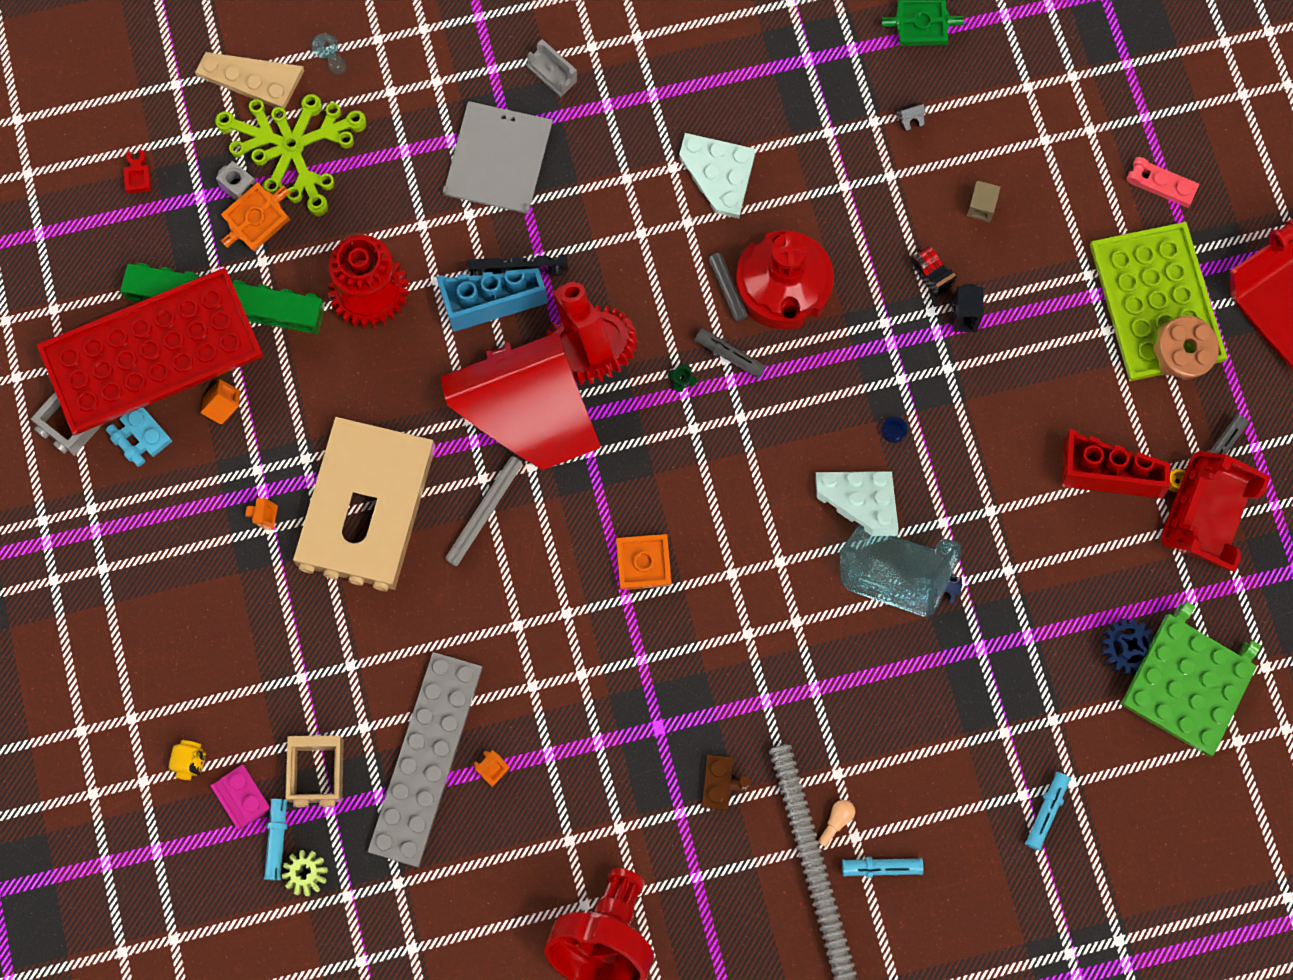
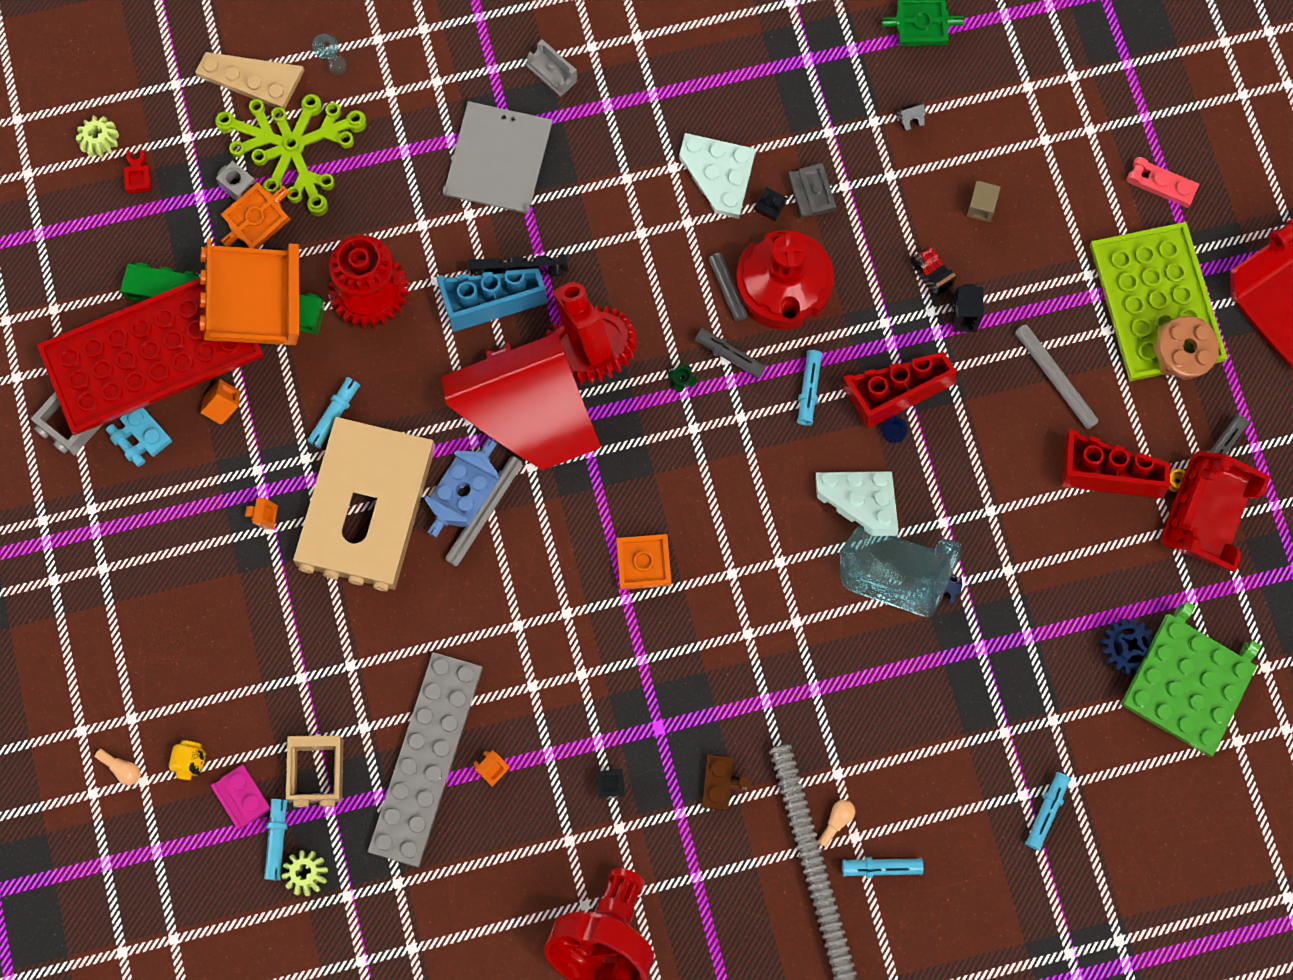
none -> yellowish green gear [76,115,119,158]
none -> light nougat piece [95,749,141,786]
none -> orange panel [199,238,299,345]
none -> medium azure pin [307,377,360,449]
none -> medium blue plate [424,439,500,538]
none -> black tile [596,769,625,799]
none -> black tile [754,187,788,222]
none -> flat silver plate [788,163,836,219]
none -> medium azure pin [797,350,823,426]
none -> red wedge [843,352,957,429]
none -> light grey axle [1015,324,1098,429]

